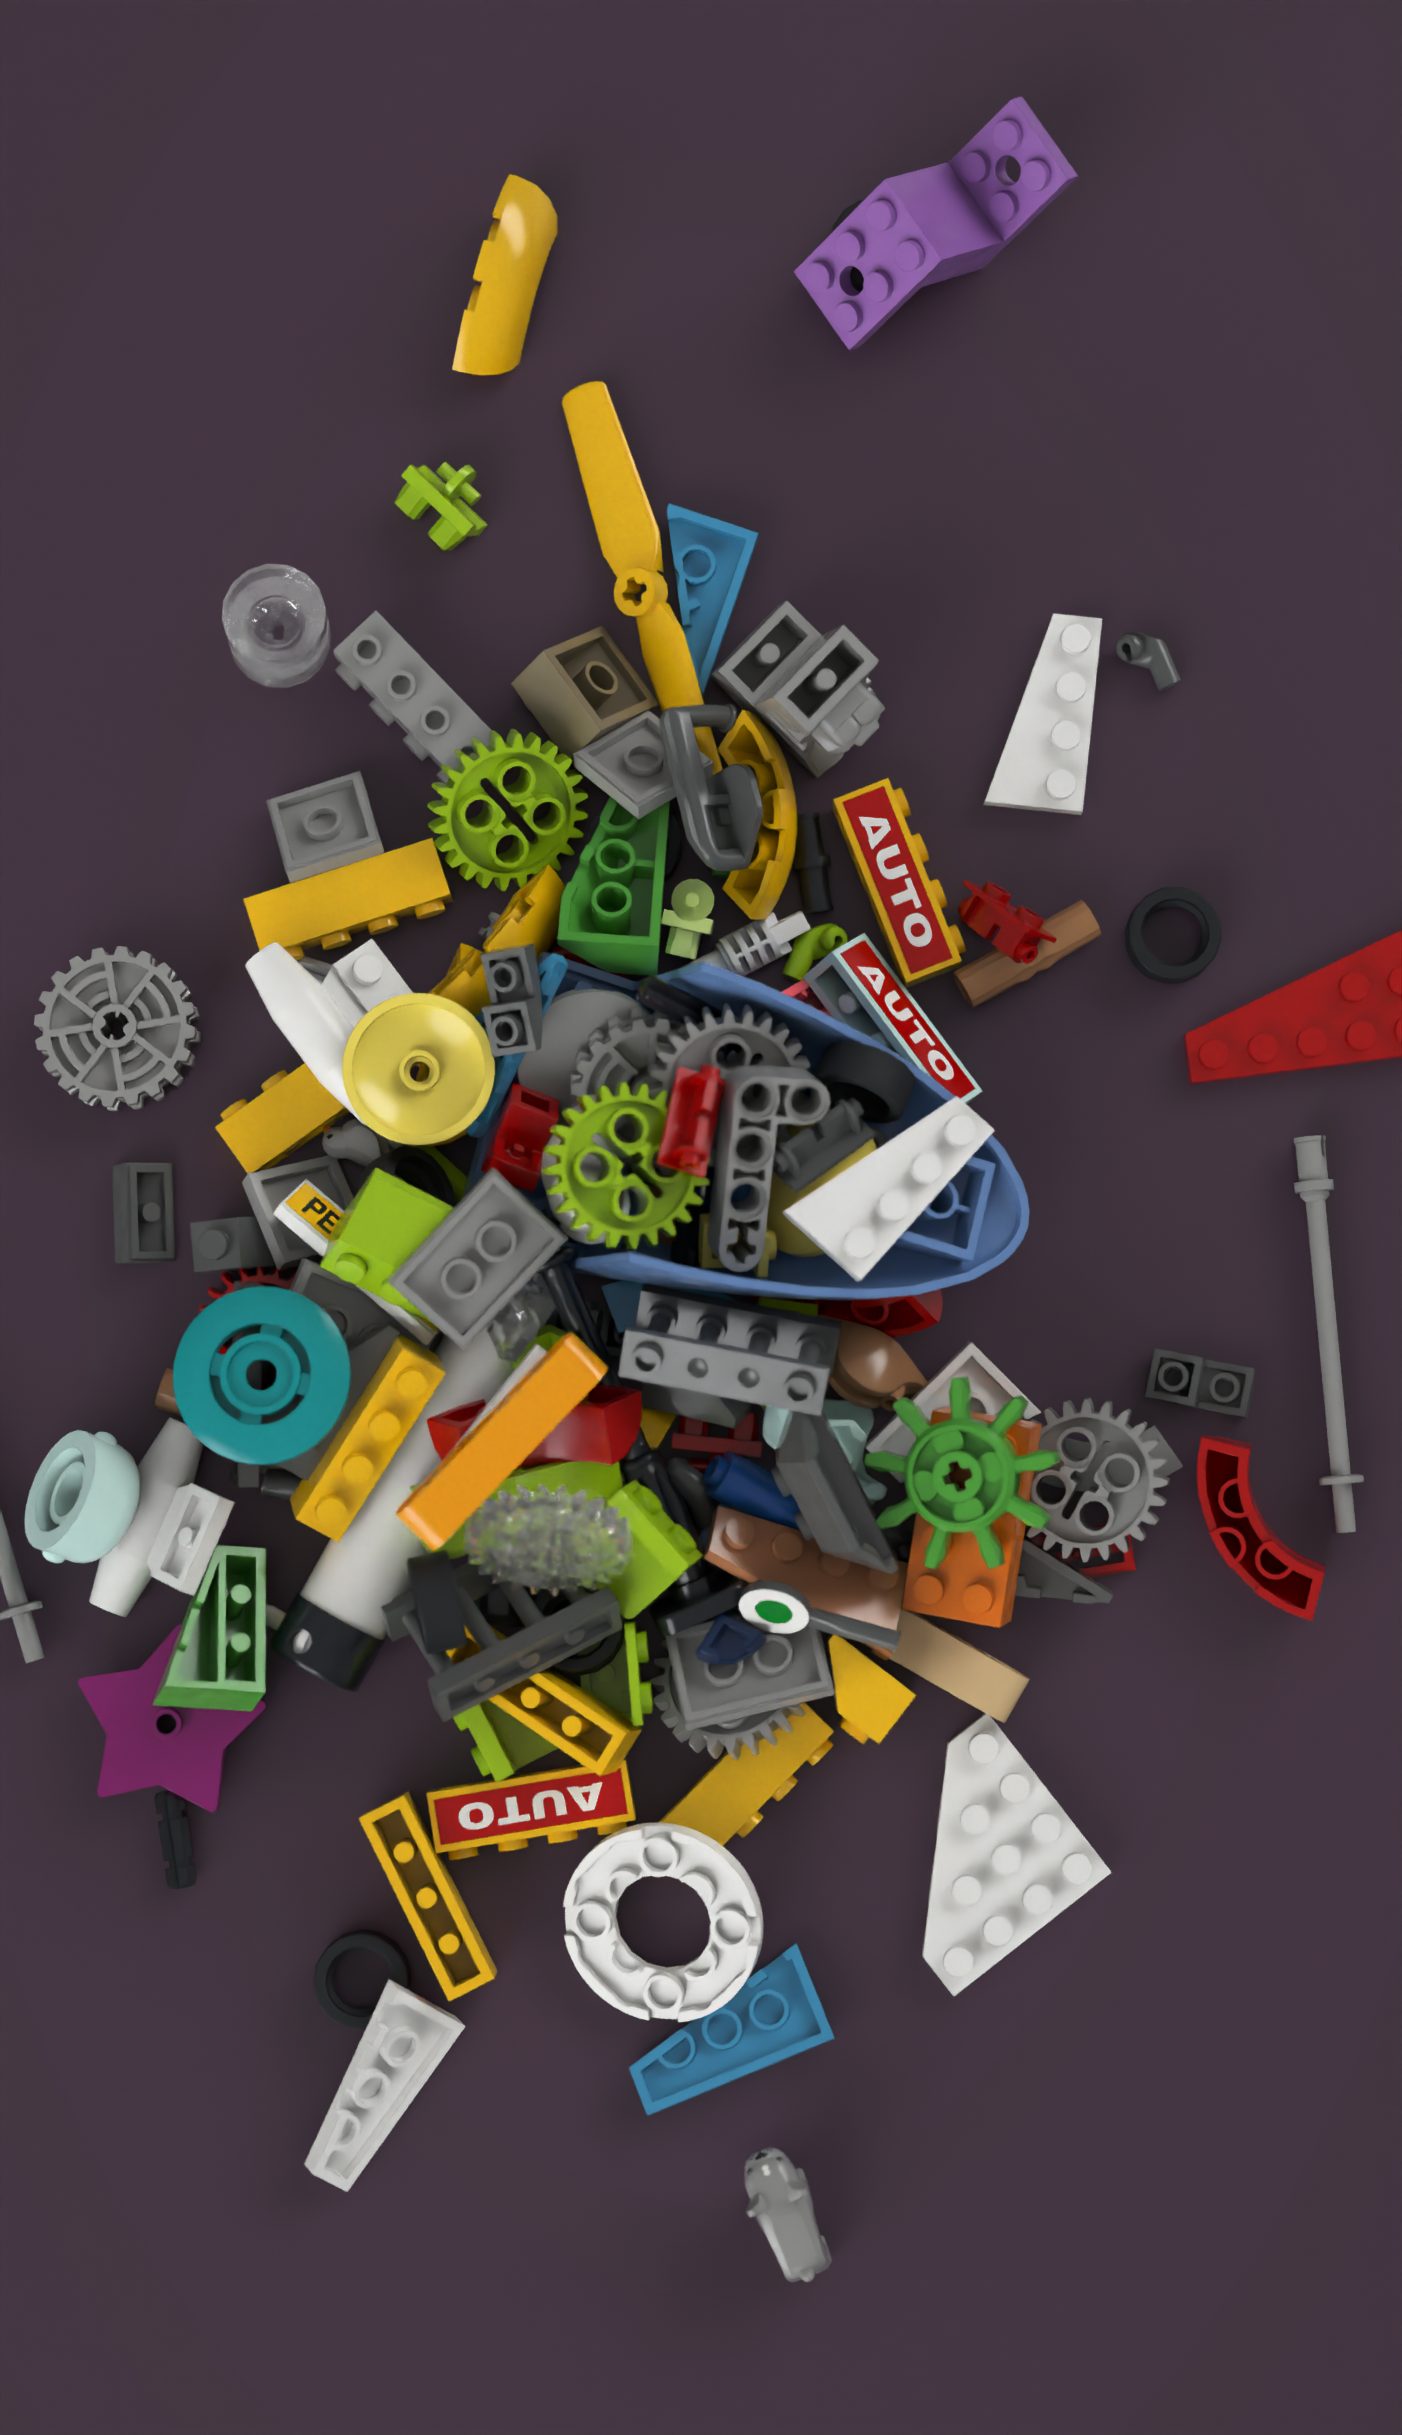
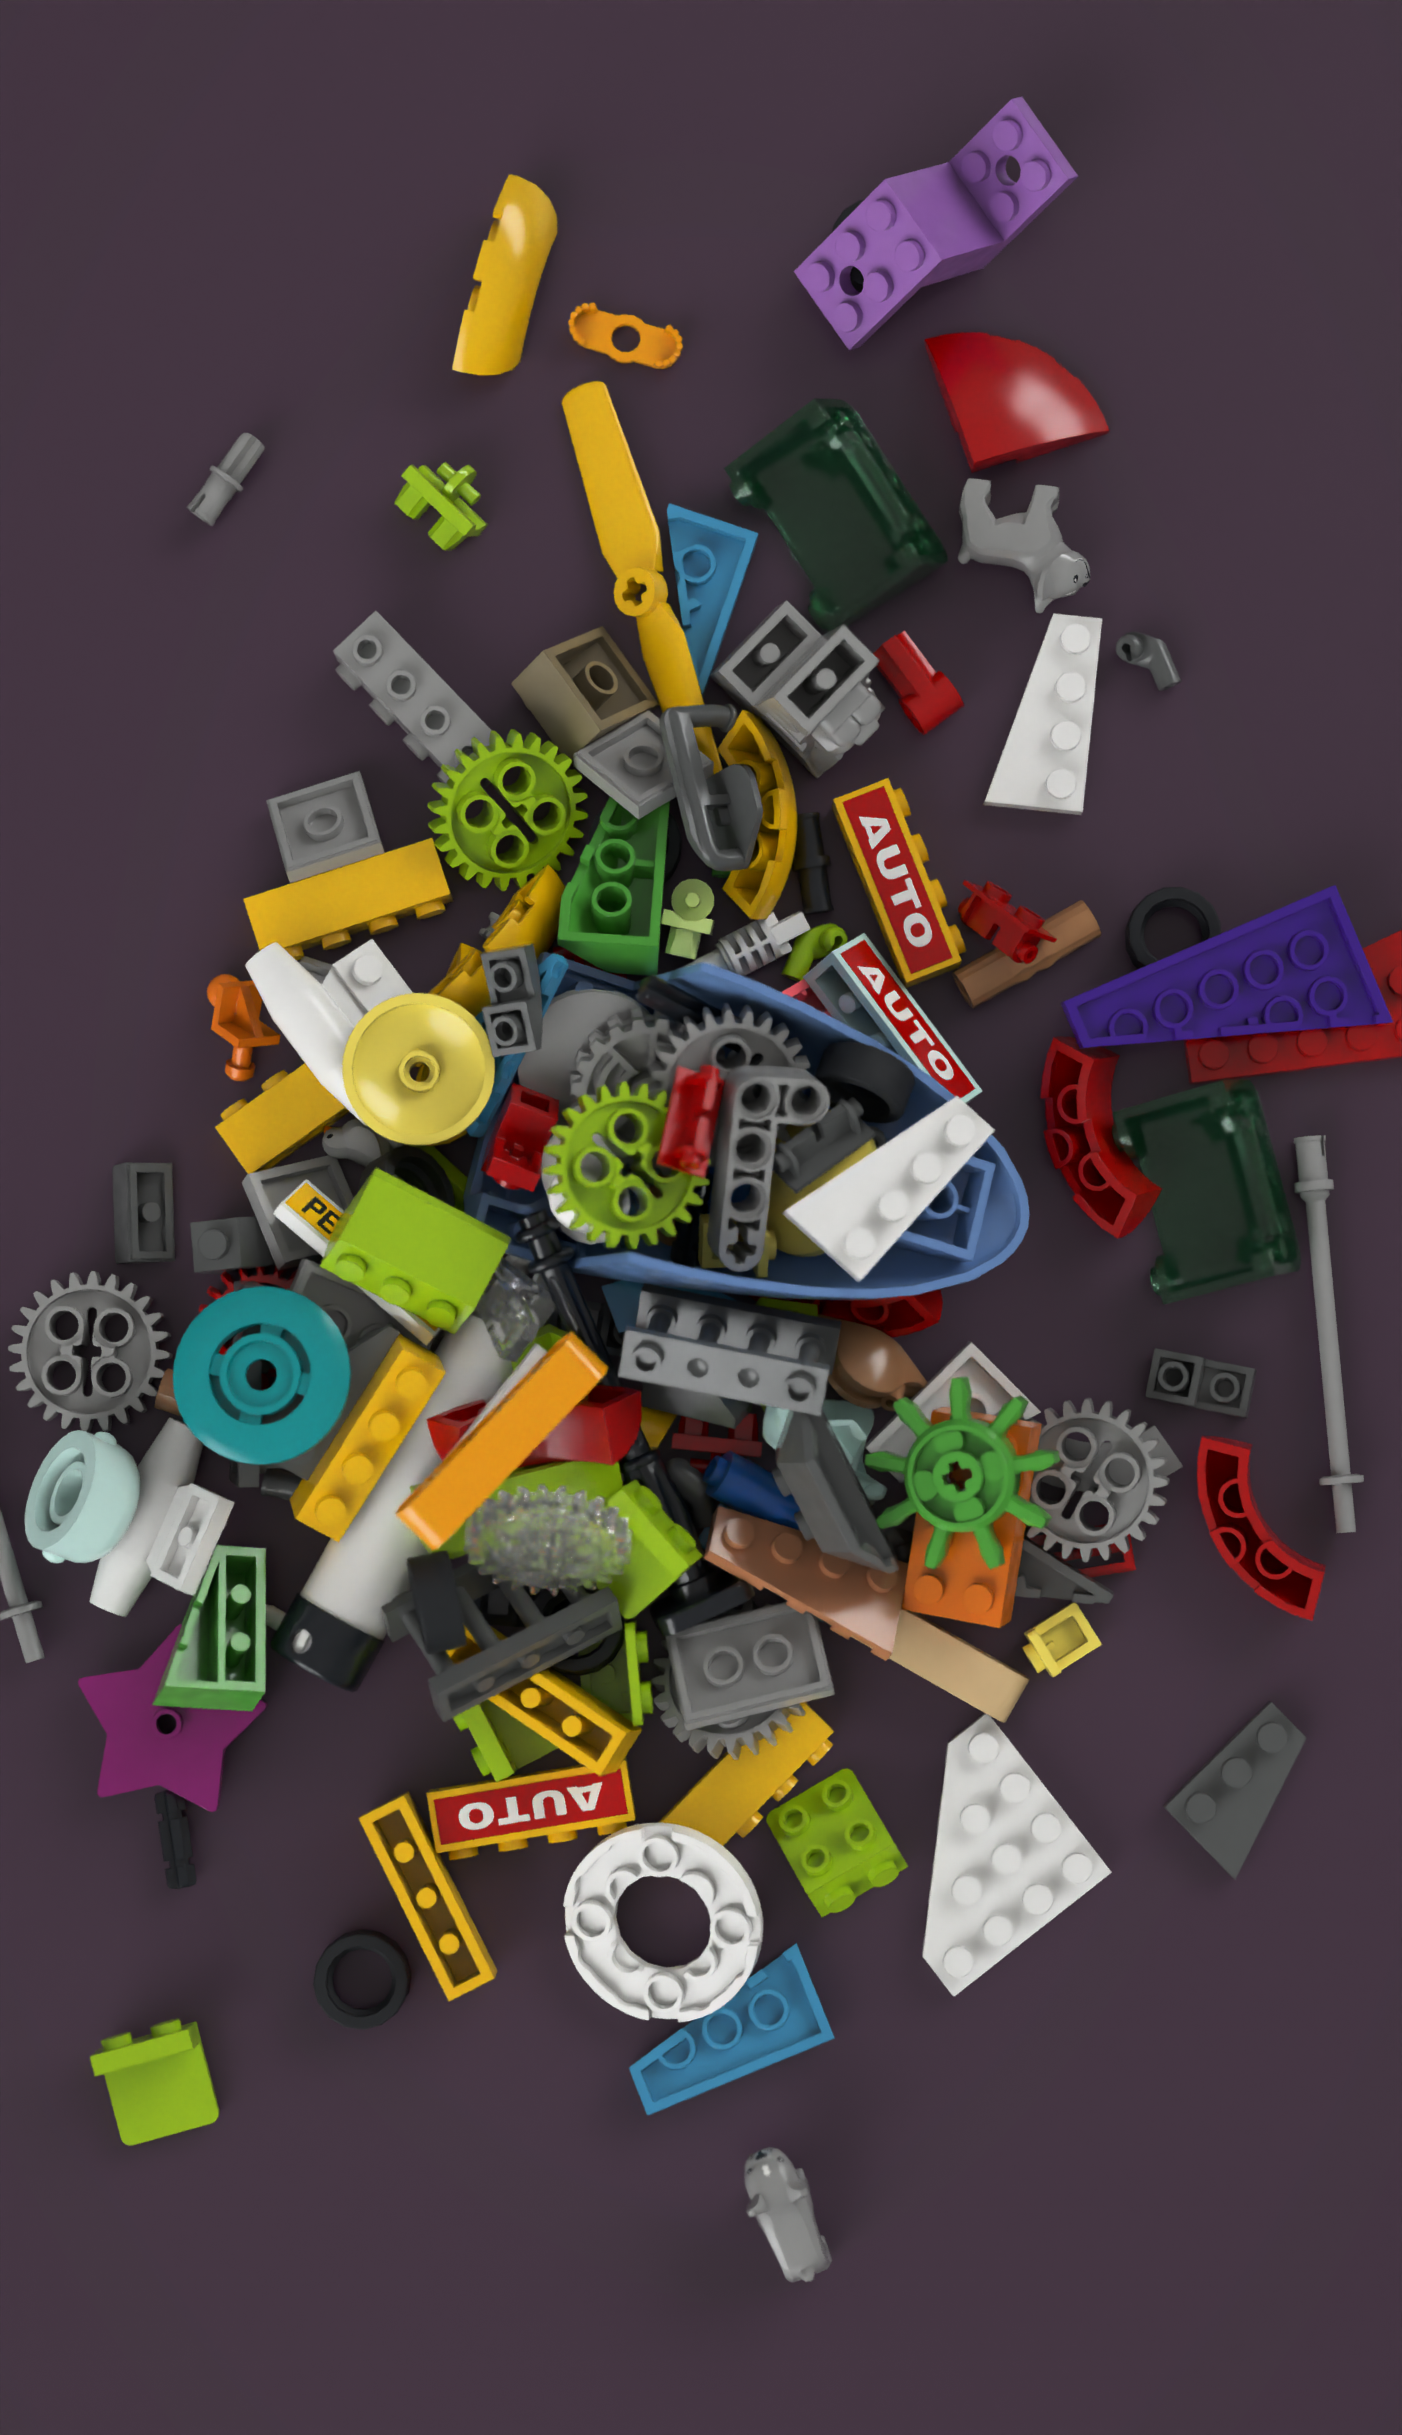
light grey piece [34,946,201,1111] -> none
clear wheel [222,564,331,688] -> none
white wing [304,1979,465,2192] -> none
light grey tile [387,1167,568,1350] -> none
dark blue tile [695,1612,767,1665] -> none
piece [739,1581,901,1652] -> none
yellow slope [826,1633,916,1745] -> none
none -> light grey gear [8,1271,173,1433]
none -> lime bracket [90,2018,220,2146]
none -> light grey axle [187,432,265,526]
none -> orange piece [207,974,281,1082]
none -> light orange piece [568,302,683,369]
none -> clear green windscreen [724,398,948,632]
none -> lime bracket [766,1768,908,1917]
none -> red piece [873,630,964,735]
none -> red brick [924,332,1110,473]
none -> light grey animal [958,478,1090,613]
none -> light yellow bracket [1022,1602,1102,1678]
none -> red brick [1041,1036,1162,1239]
none -> dark purple wing [1060,885,1393,1049]
none -> clear green windscreen [1112,1079,1301,1305]
none -> dark grey wing [1163,1701,1307,1880]

